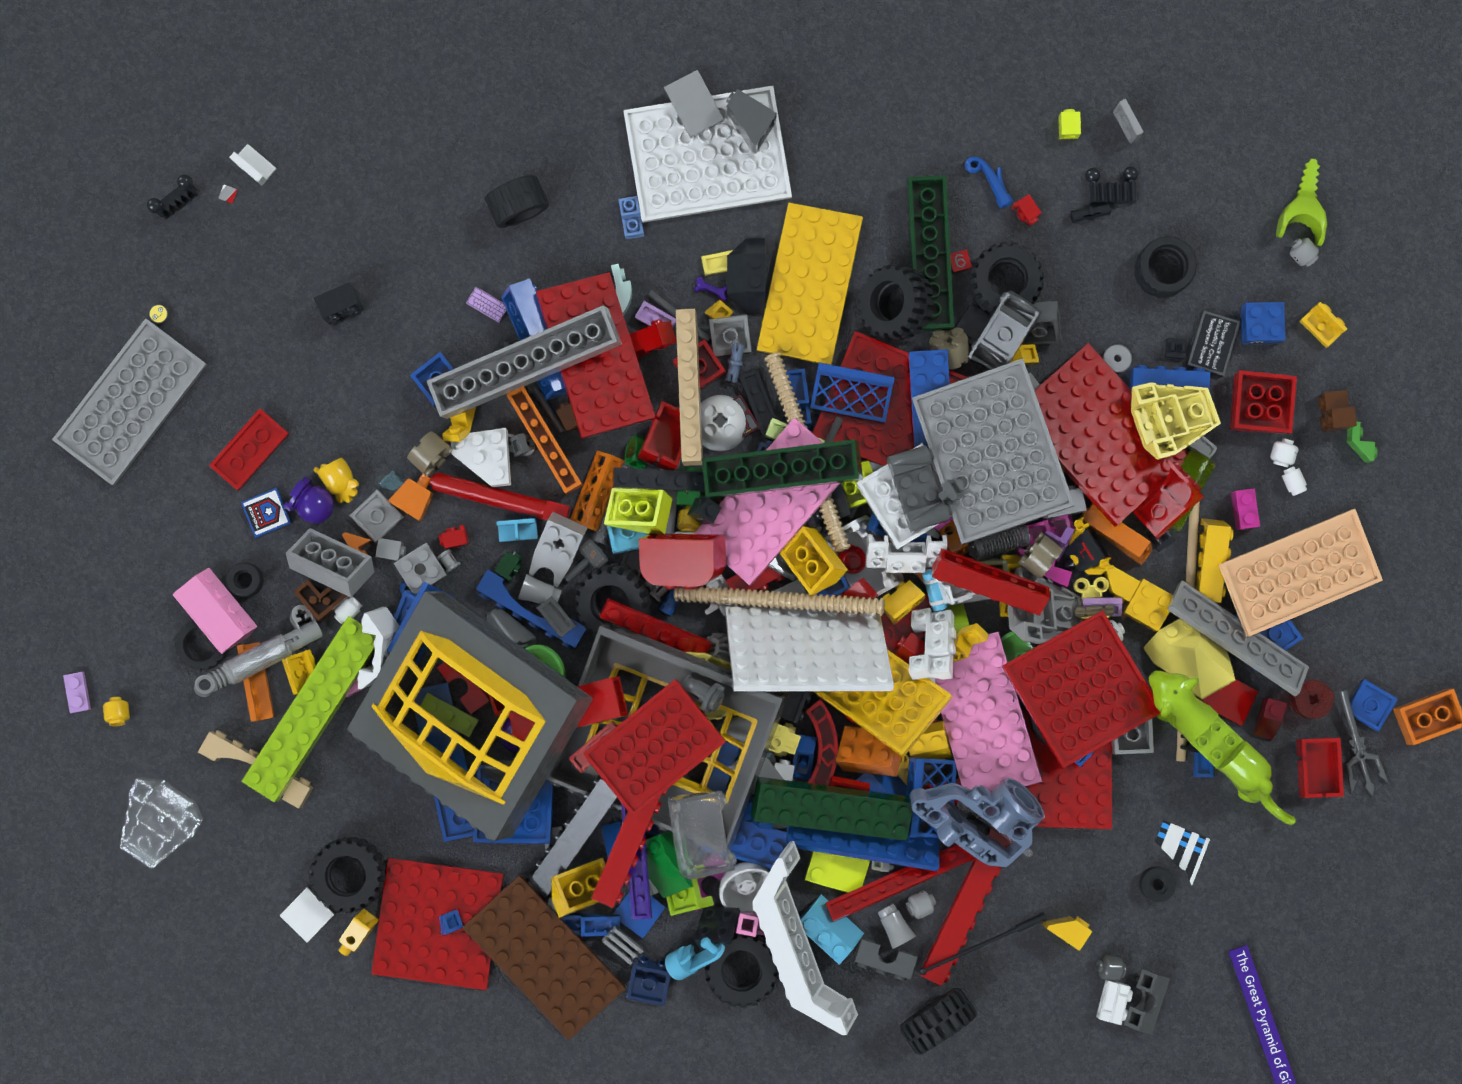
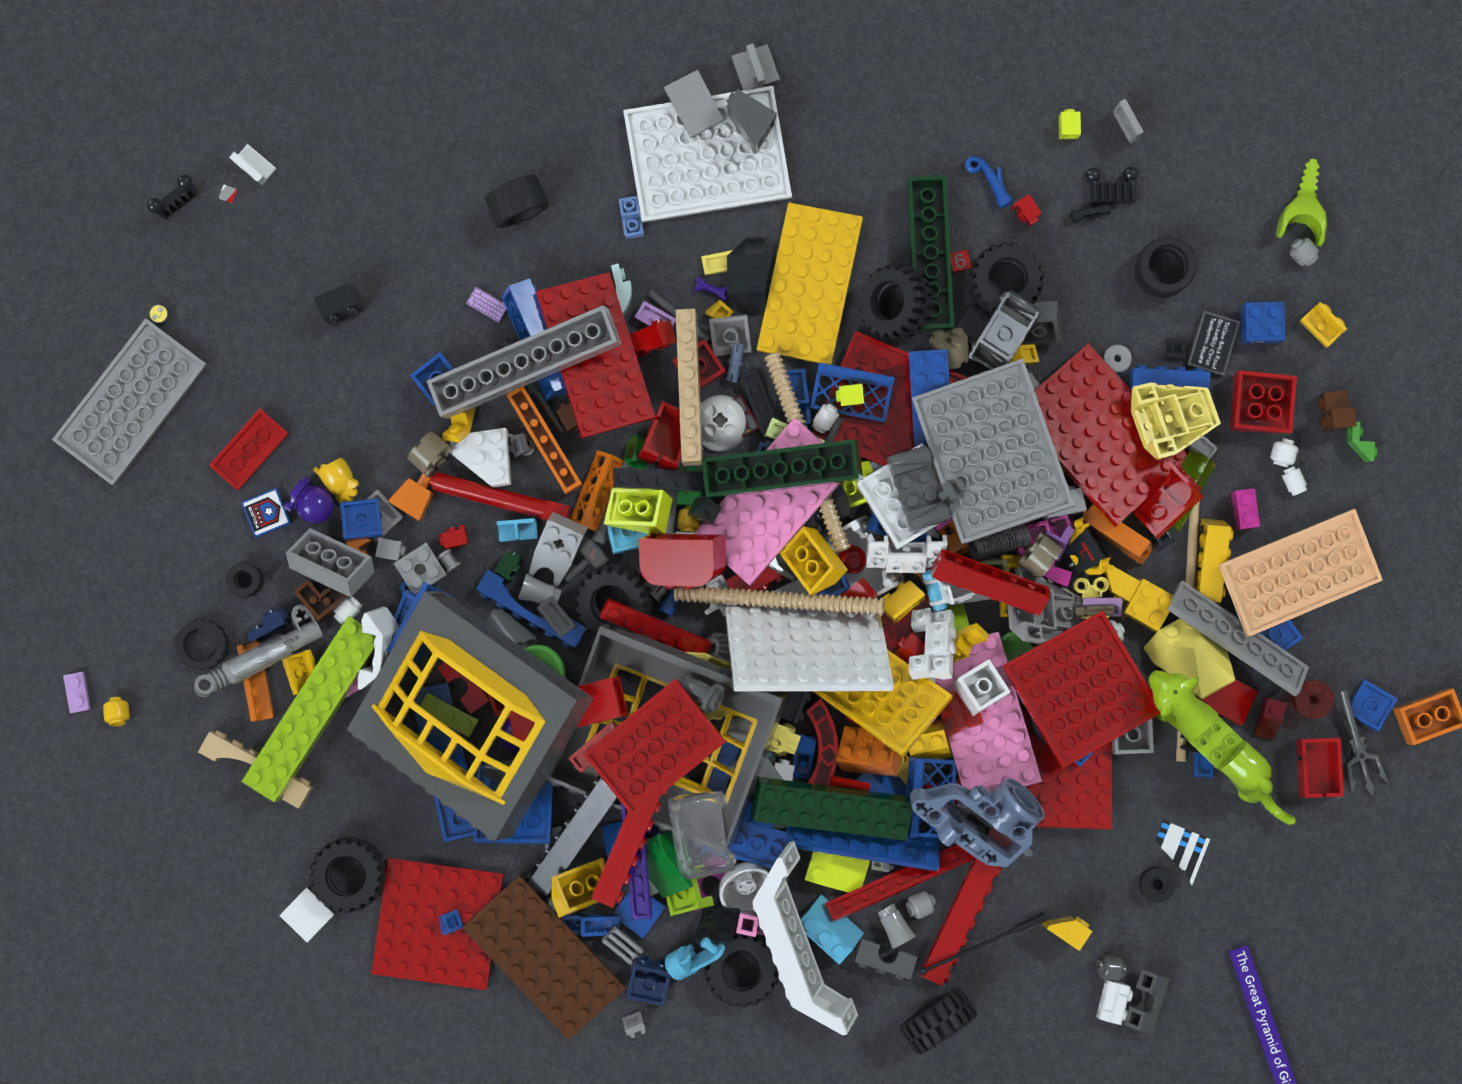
clear wedge [120,776,203,869] -> none
bright pink slope [173,568,258,654] -> none
yellow torso [339,909,379,956] -> none
clear light blue tile [378,471,403,490] -> none
none -> dark blue plate [247,608,291,643]
none -> blue tile [340,498,383,541]
none -> light grey tile [622,1011,646,1038]
none -> light grey bracket [732,44,780,90]
none -> white brick [812,404,839,433]
none -> neon yellow brick [836,384,864,406]
none -> clear red bracket [940,690,984,736]
none -> white brick [952,659,1011,717]

